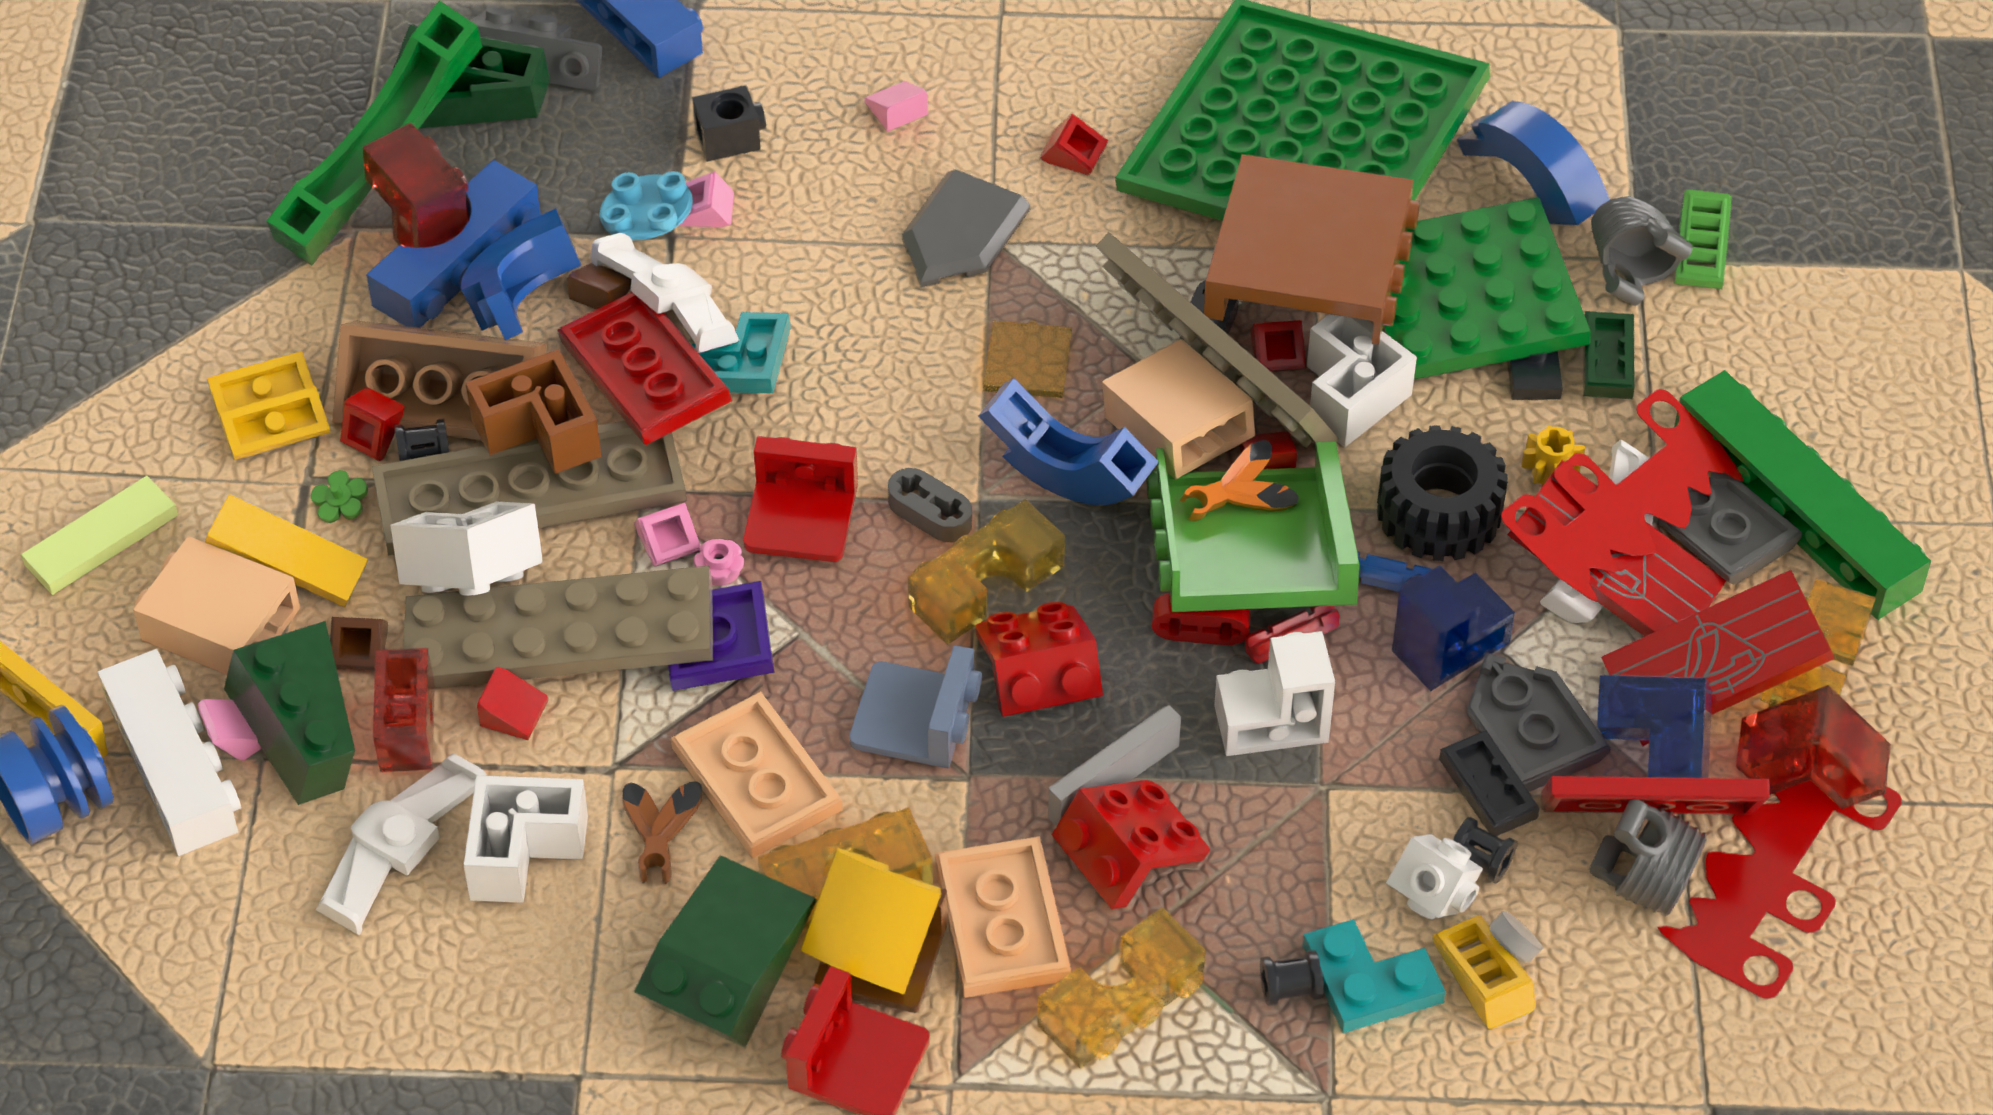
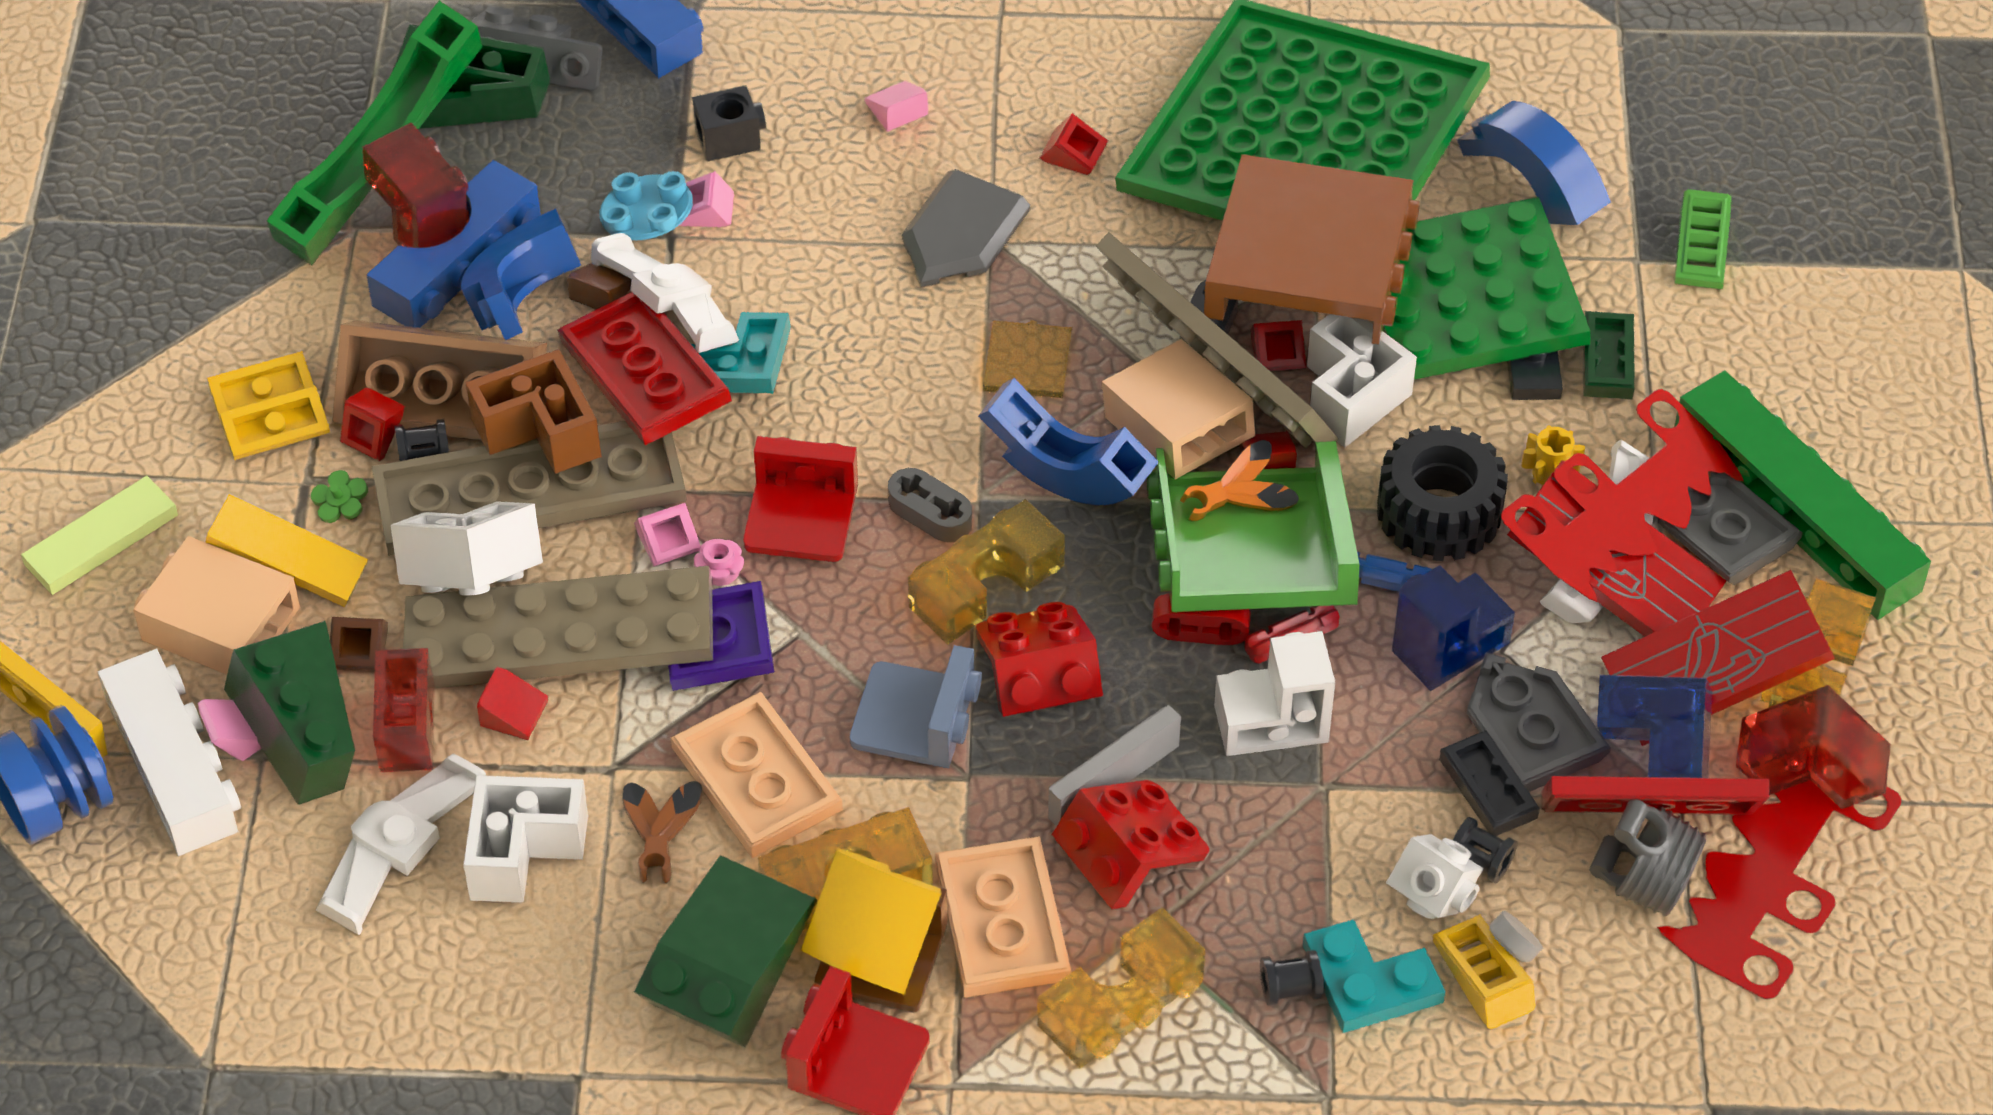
dark grey piece [1591,196,1692,306] -> none

